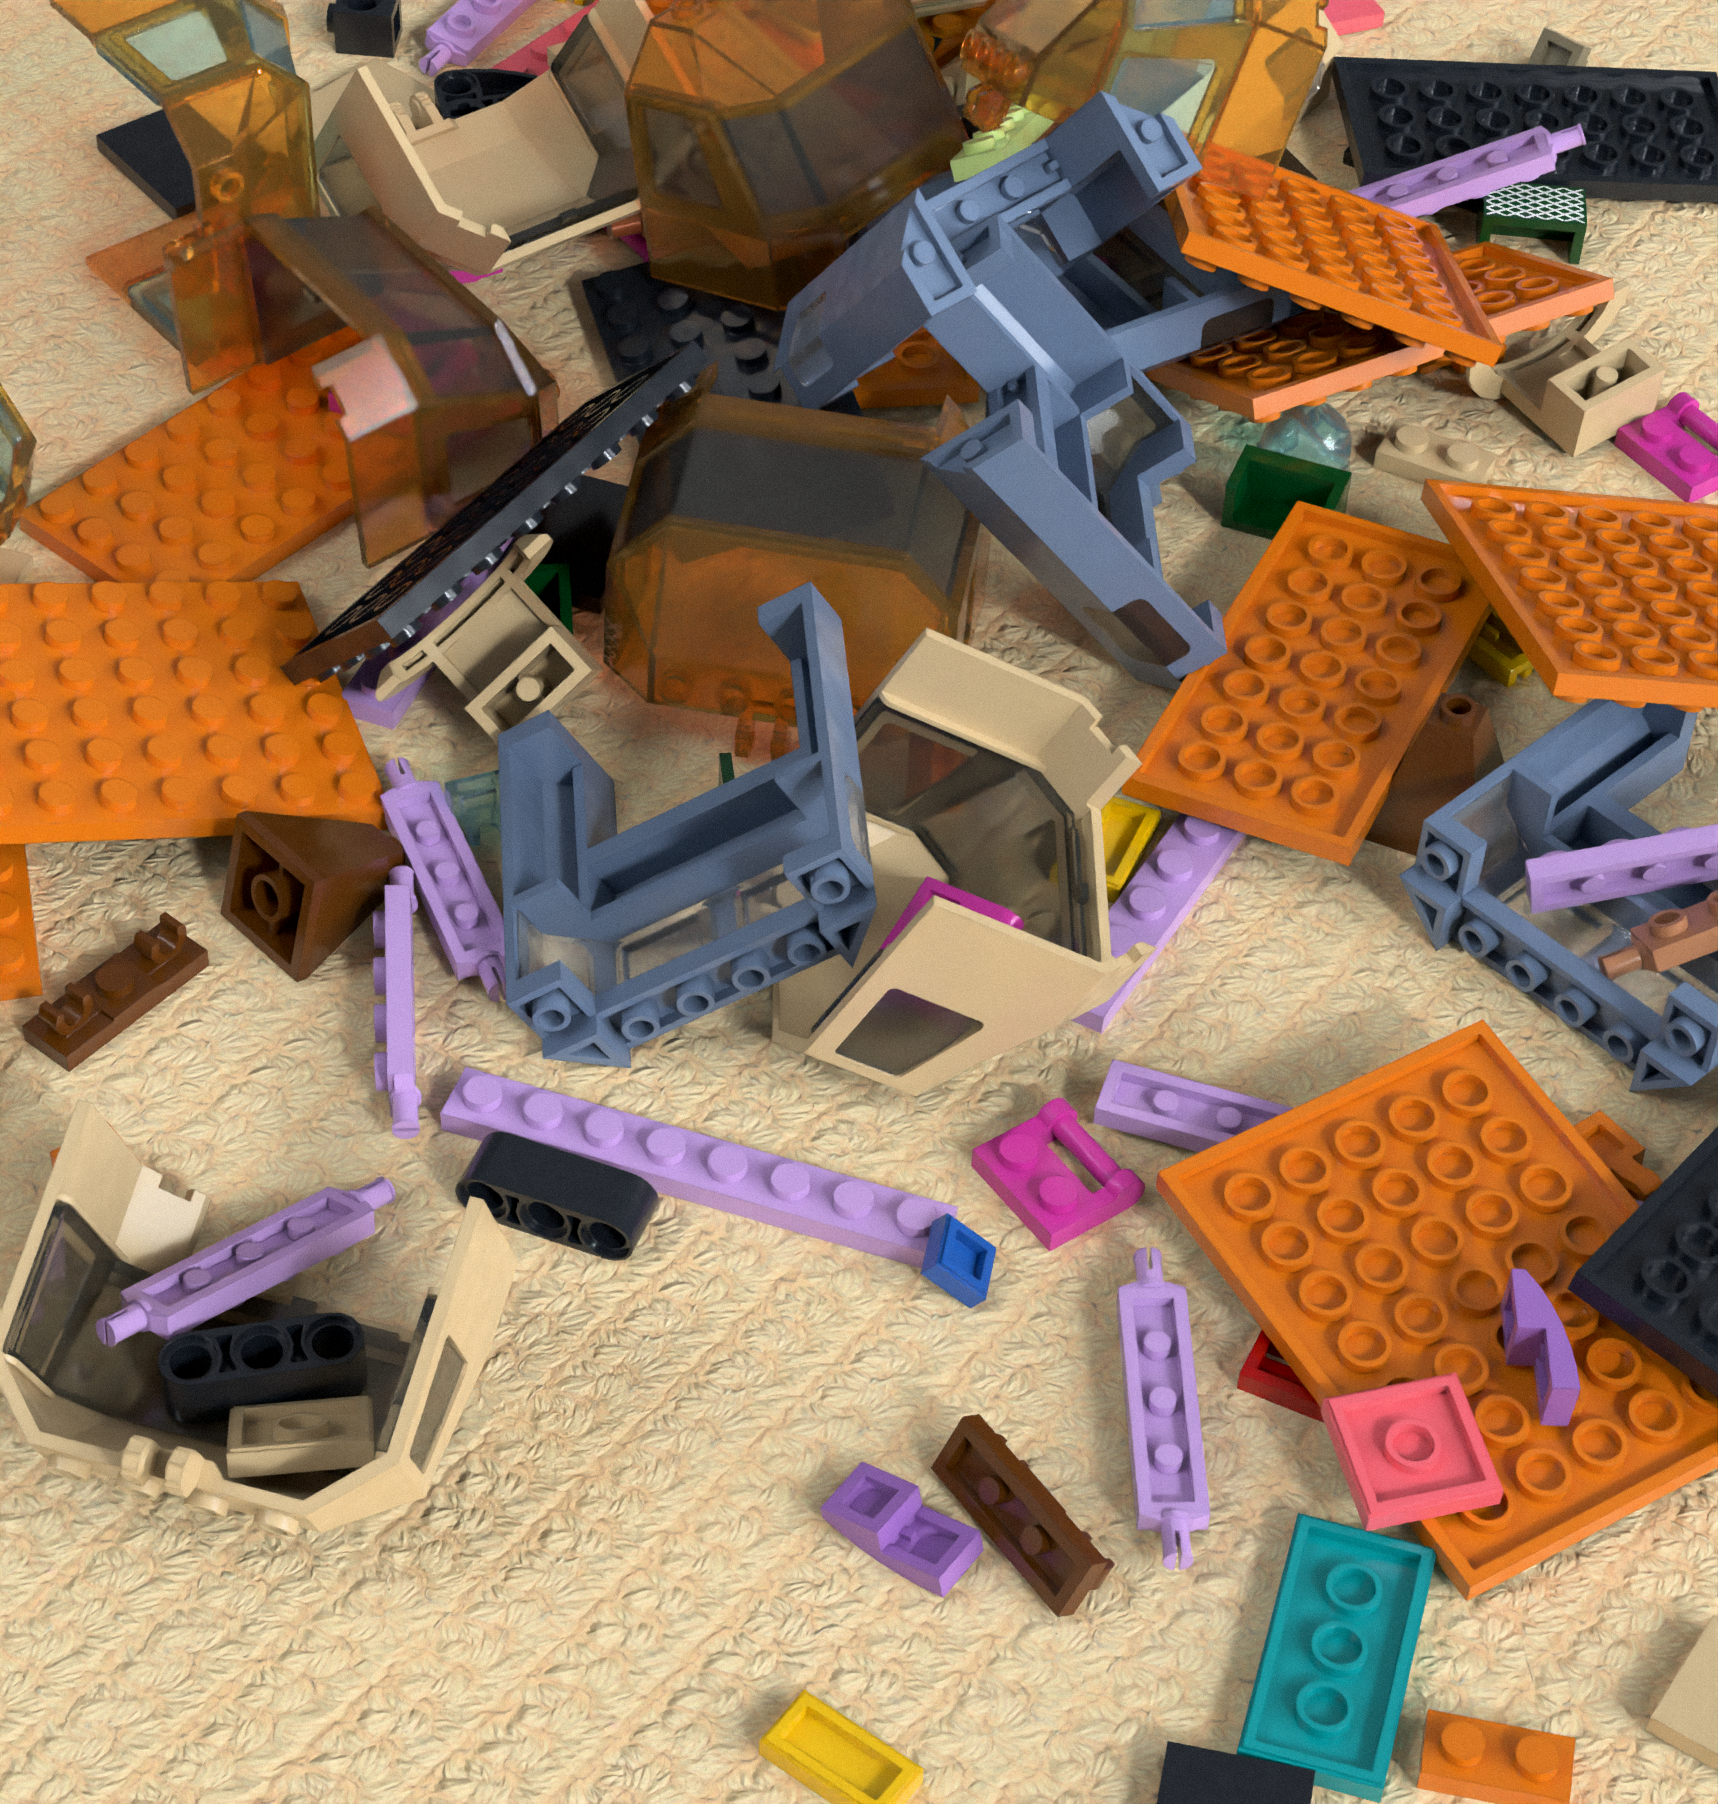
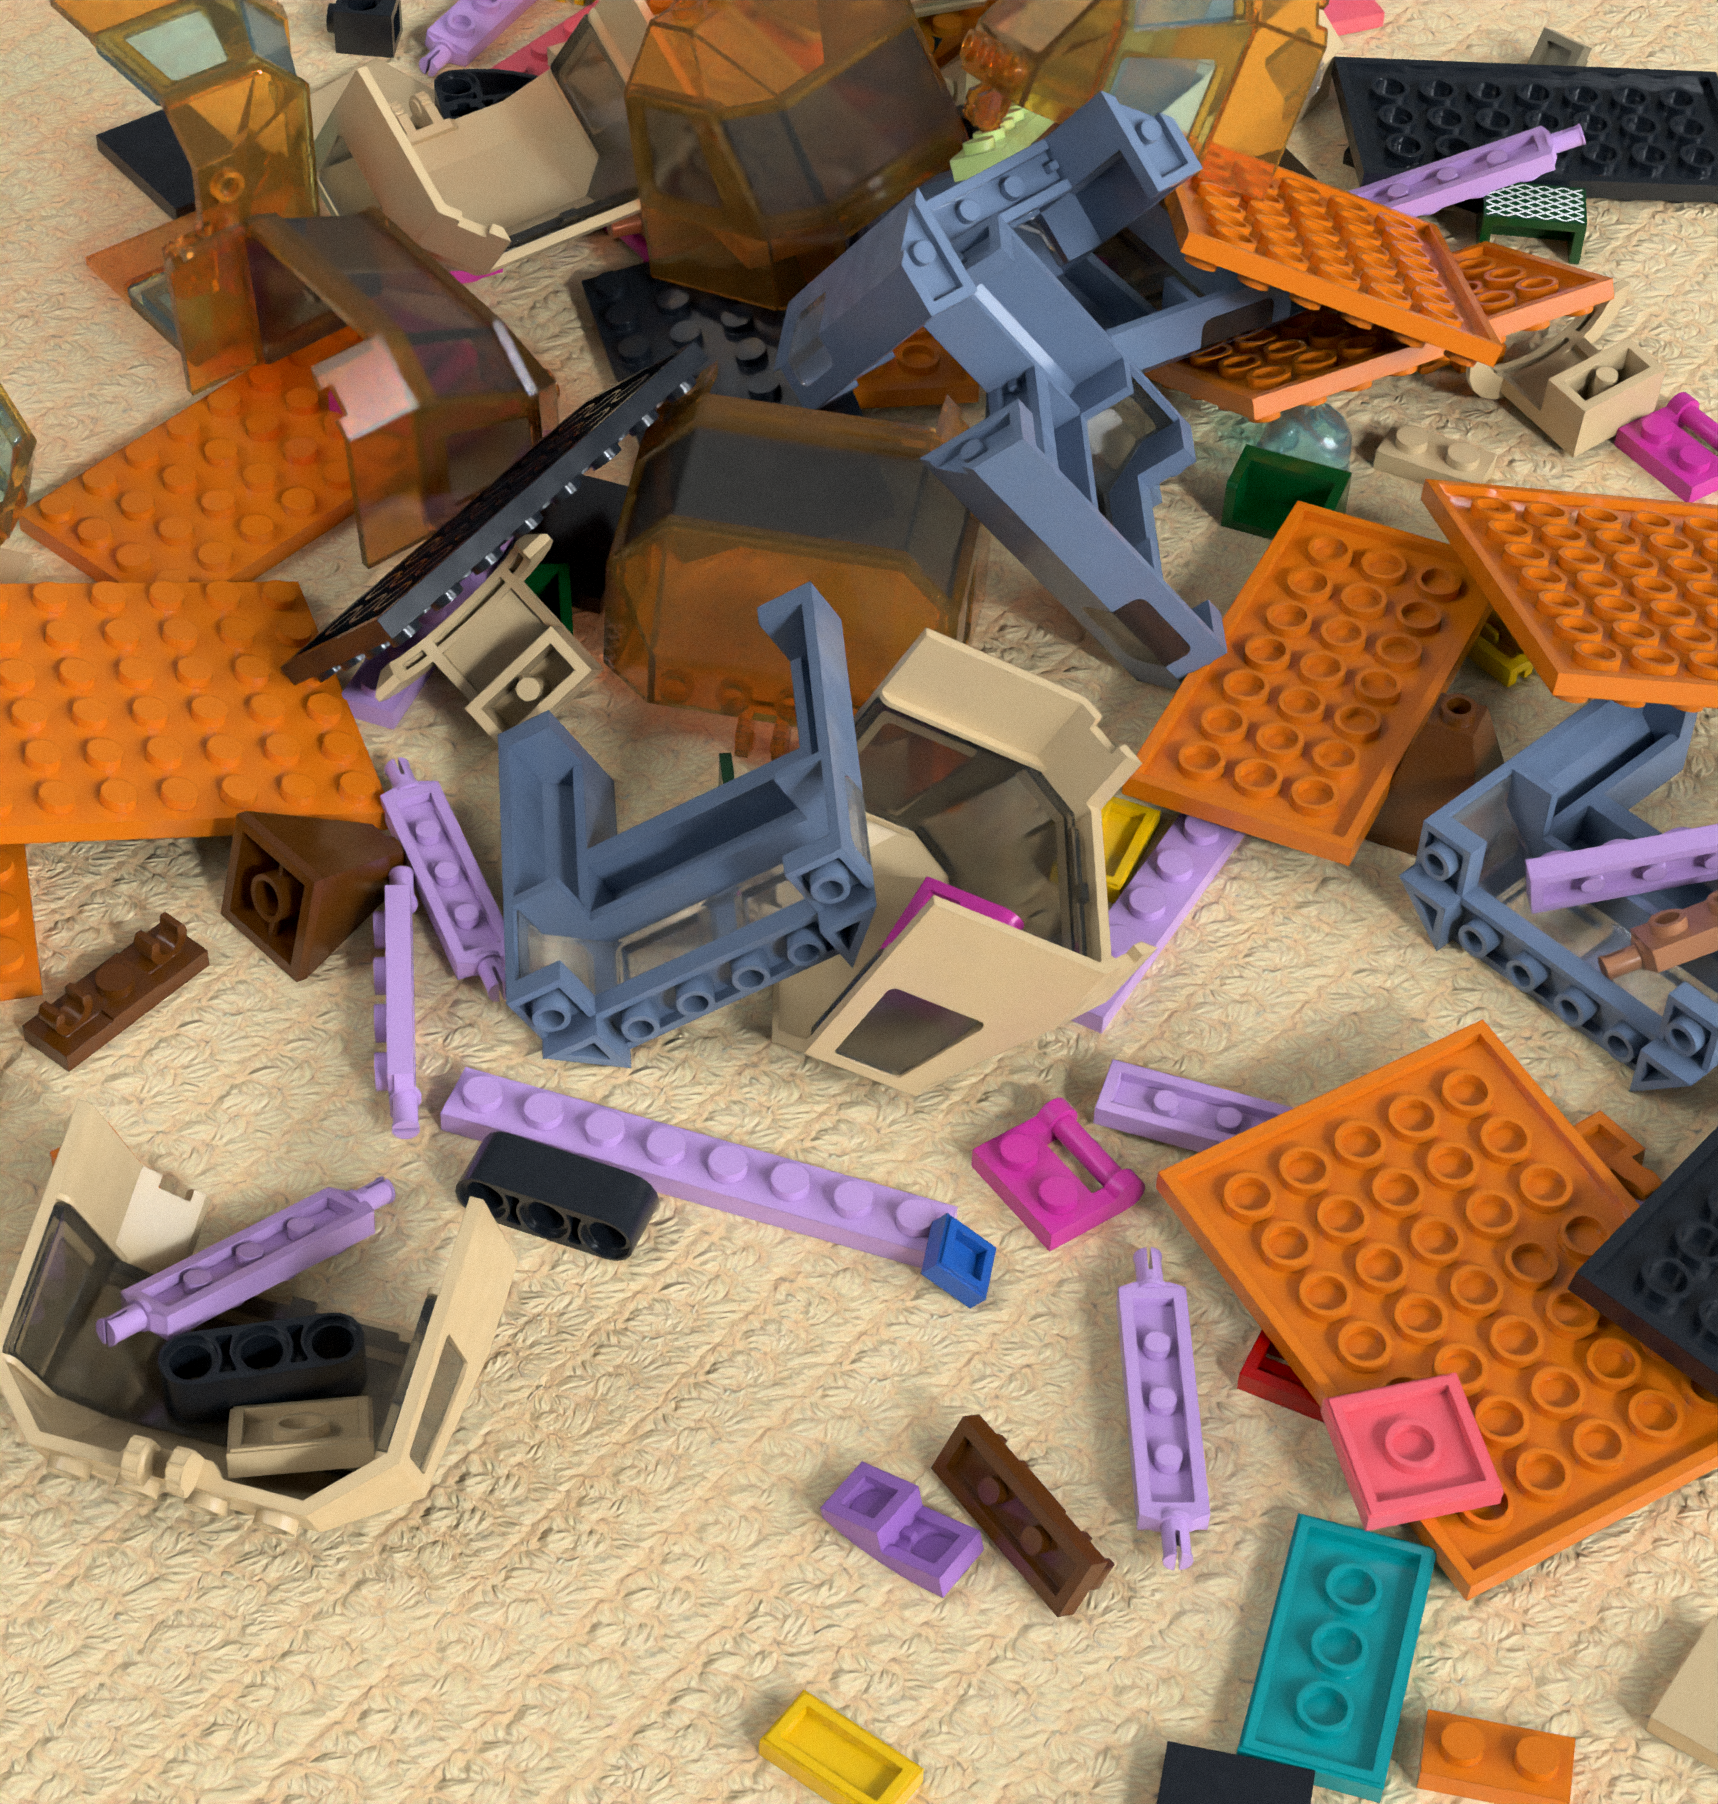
clear light blue tile [444,769,501,847] -> none
medium lavender slope [1500,1268,1581,1426] -> none

